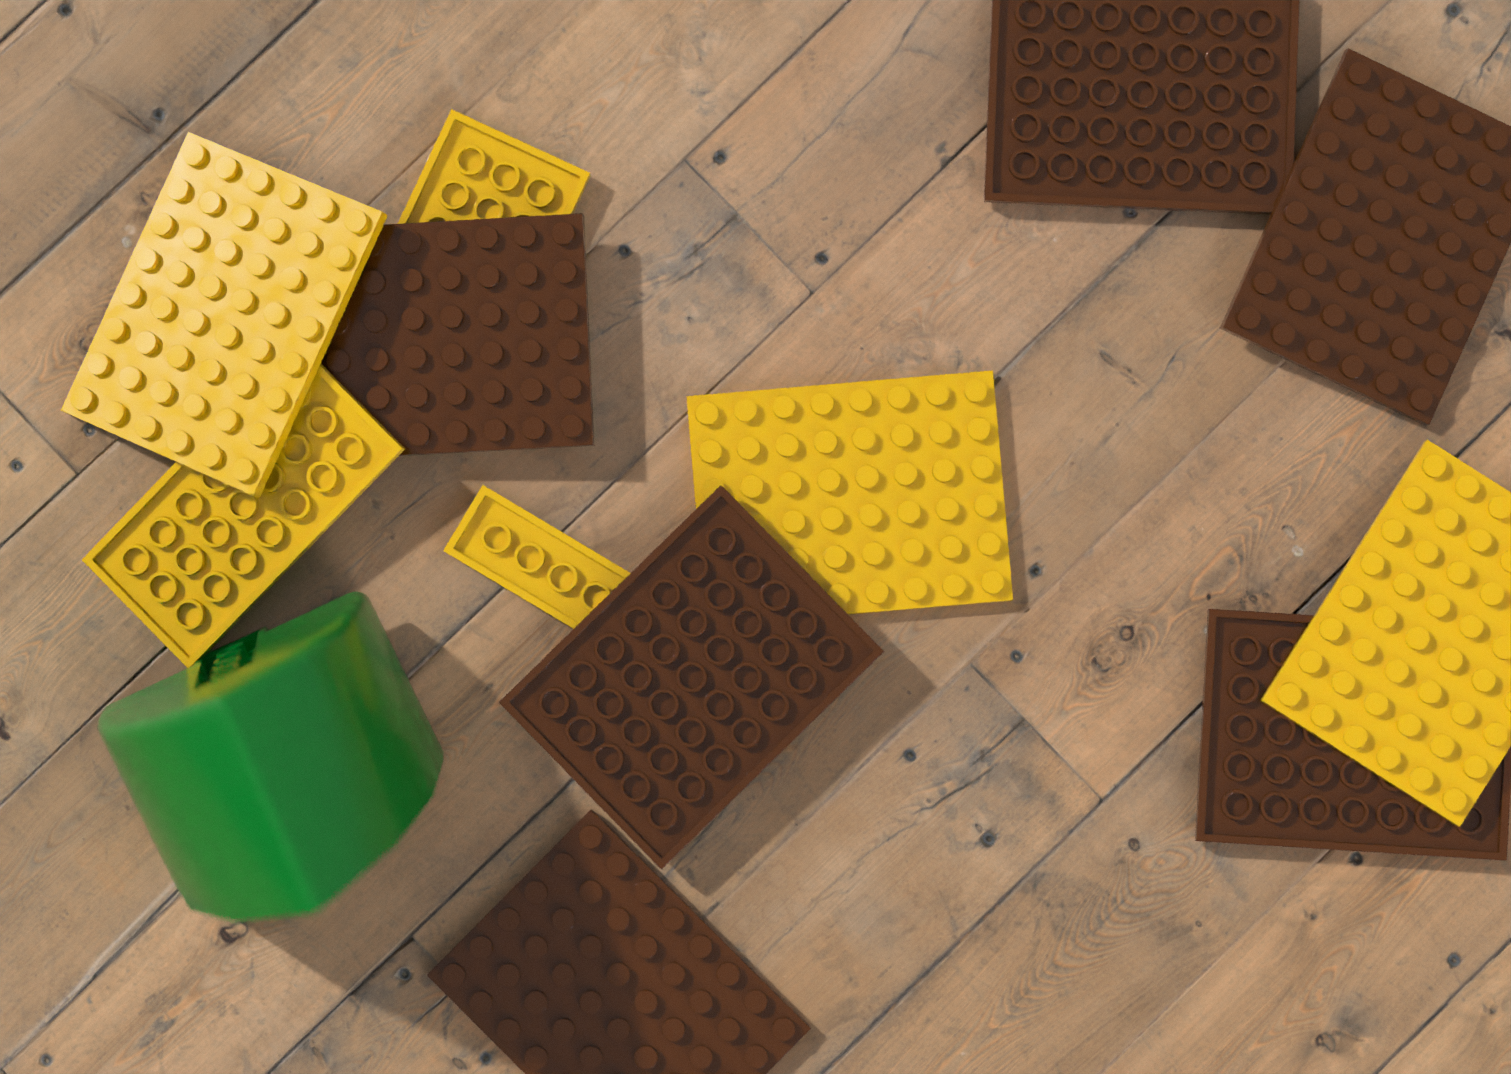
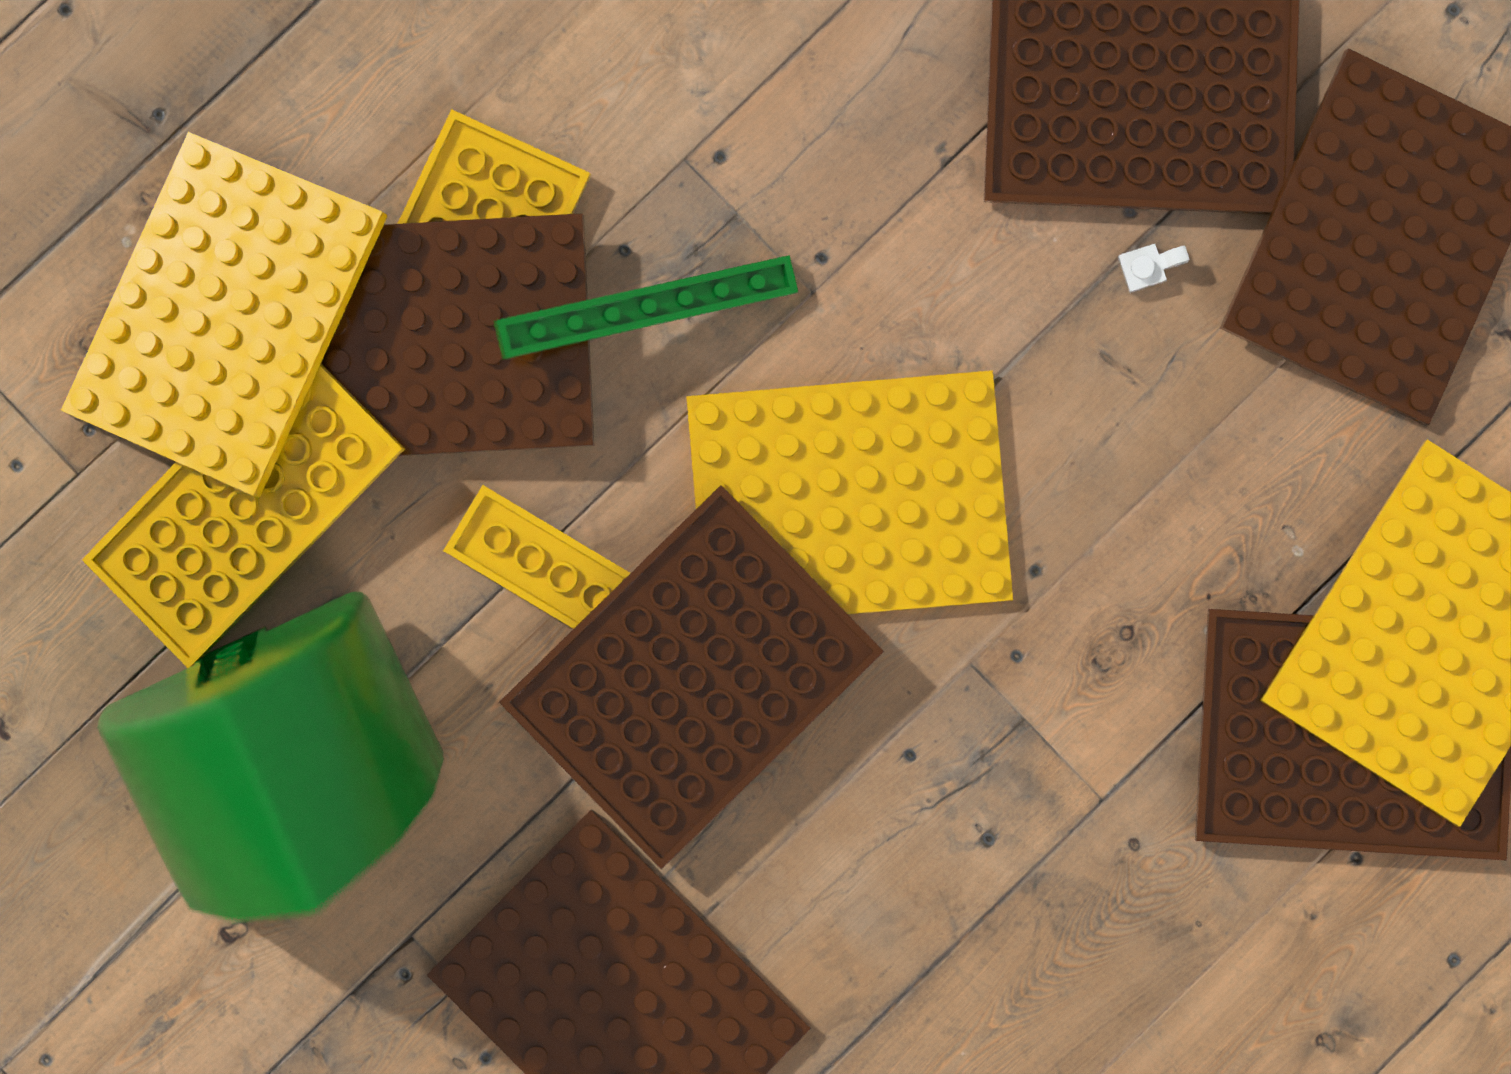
none -> green plate [494,255,798,360]
none -> white plate [1118,244,1190,293]

